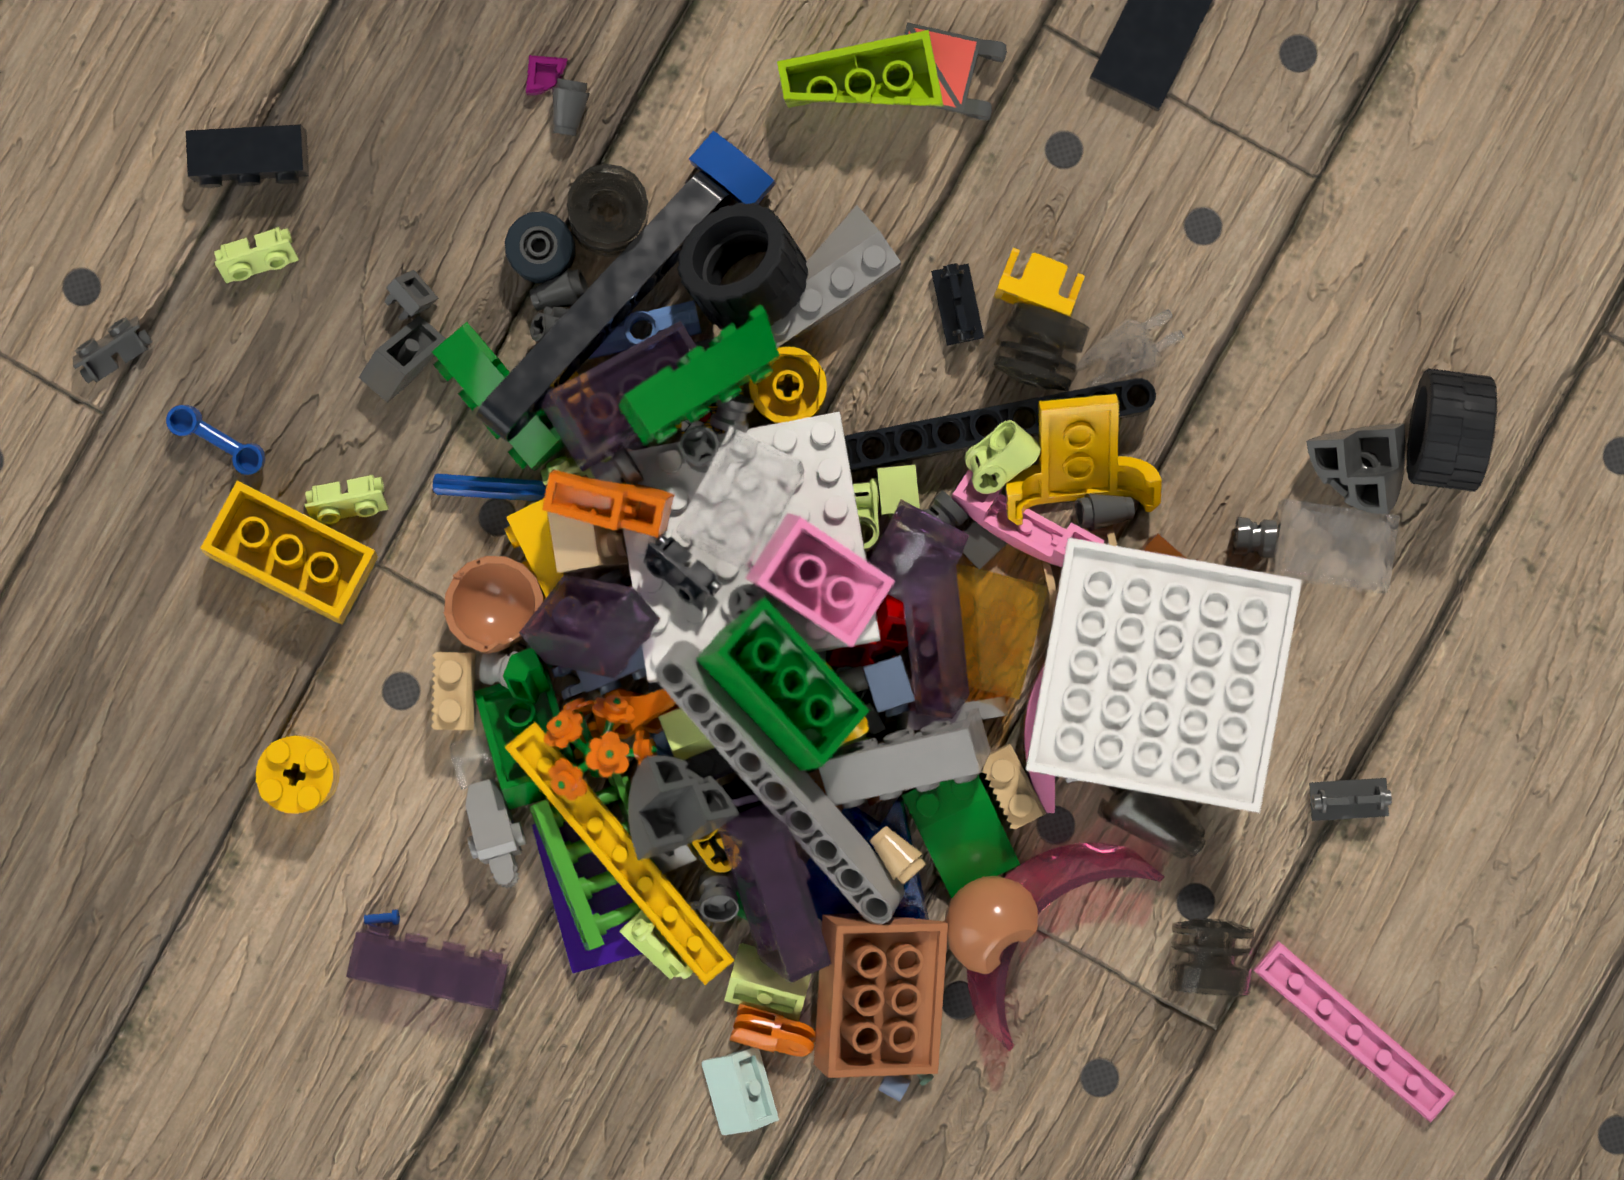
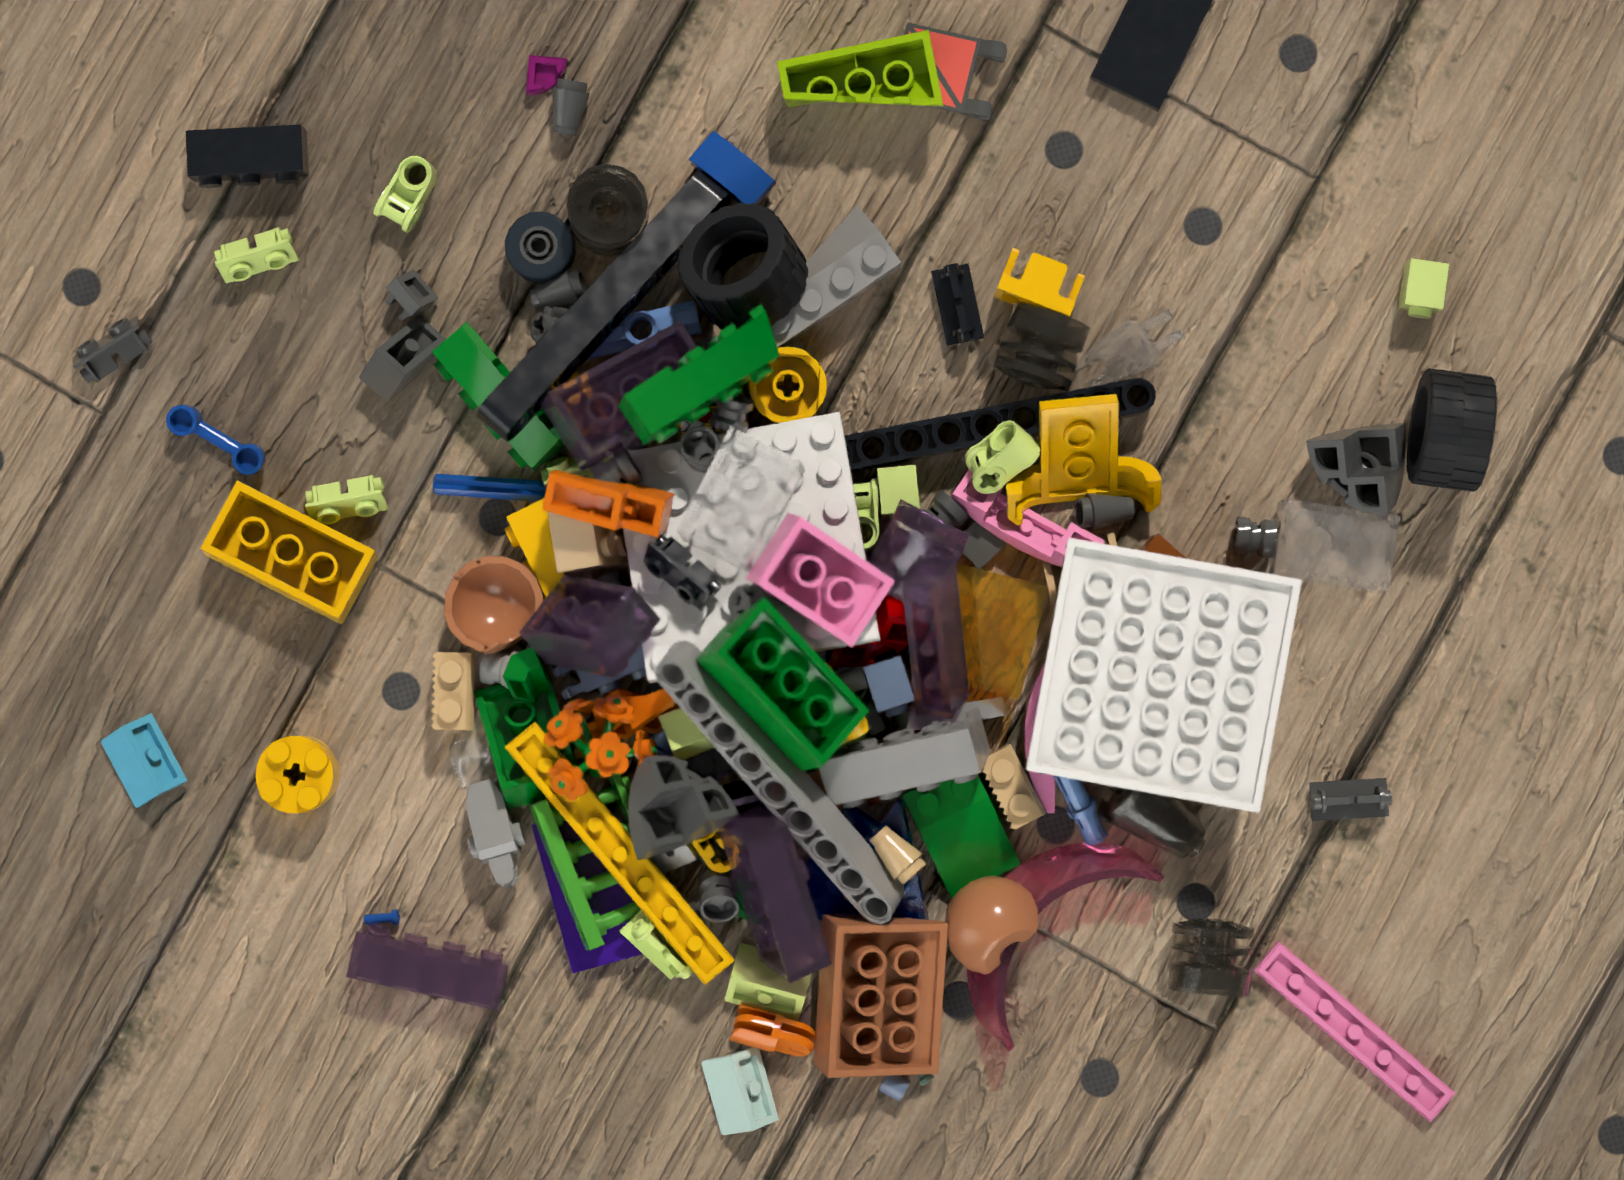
none -> medium azure panel [101,713,188,808]
none -> yellowish green piece [373,156,437,233]
none -> medium blue pin [1053,775,1108,846]
none -> yellowish green brick [1398,258,1449,319]

